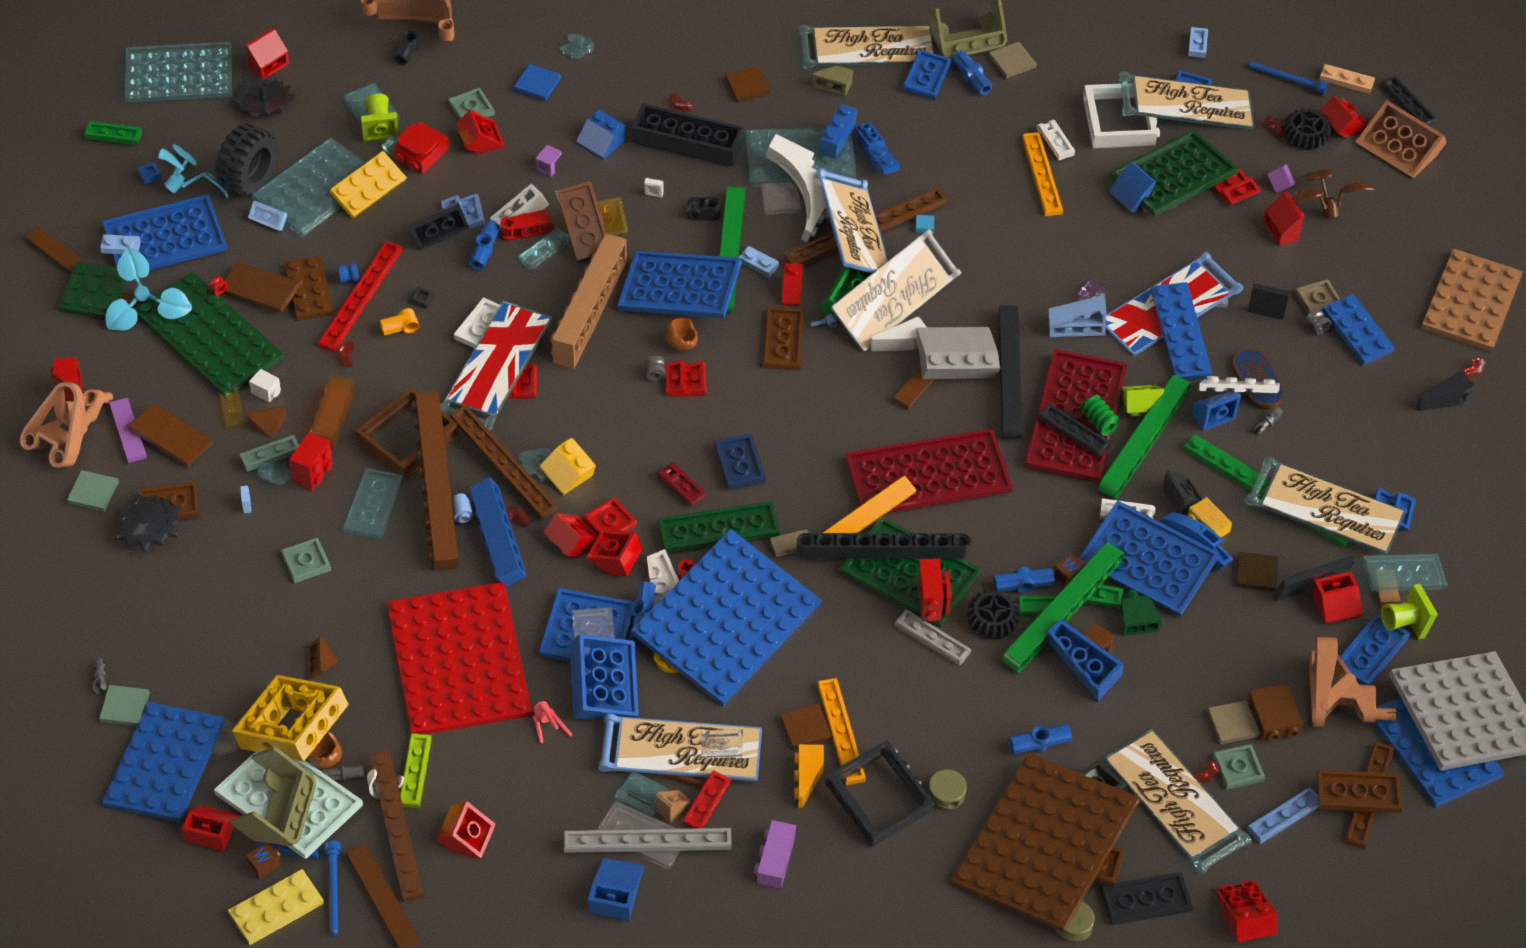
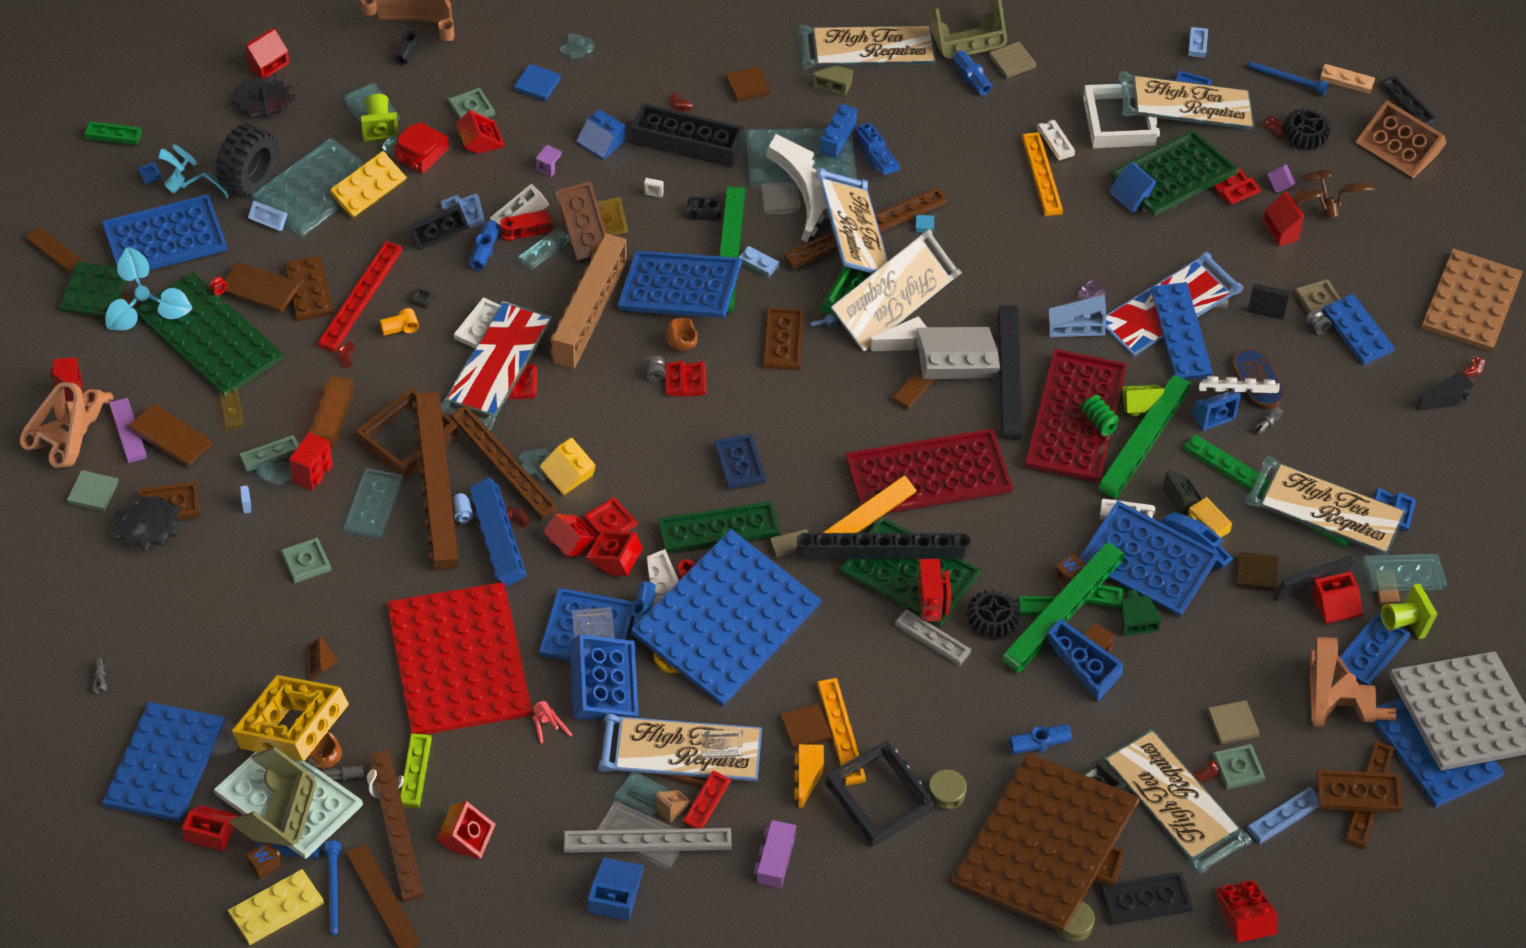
sand green tile [99,685,150,727] -> none
light blue plate [100,234,141,254] -> none
clear light blue plate [125,42,232,103] -> none
reddish brown slope [247,406,287,438] -> none
white brick [249,369,281,403] -> none
blue wheel [338,263,359,283] -> none
dark red plate [656,462,706,507] -> none
red slope [782,263,803,307] -> none
blue tile [902,49,952,100] -> none
blue piece [993,567,1055,593] -> none
black tile [1038,404,1111,457] -> none
reddish brown panel [1247,684,1303,741] -> none
red slope [1319,96,1368,138] -> none

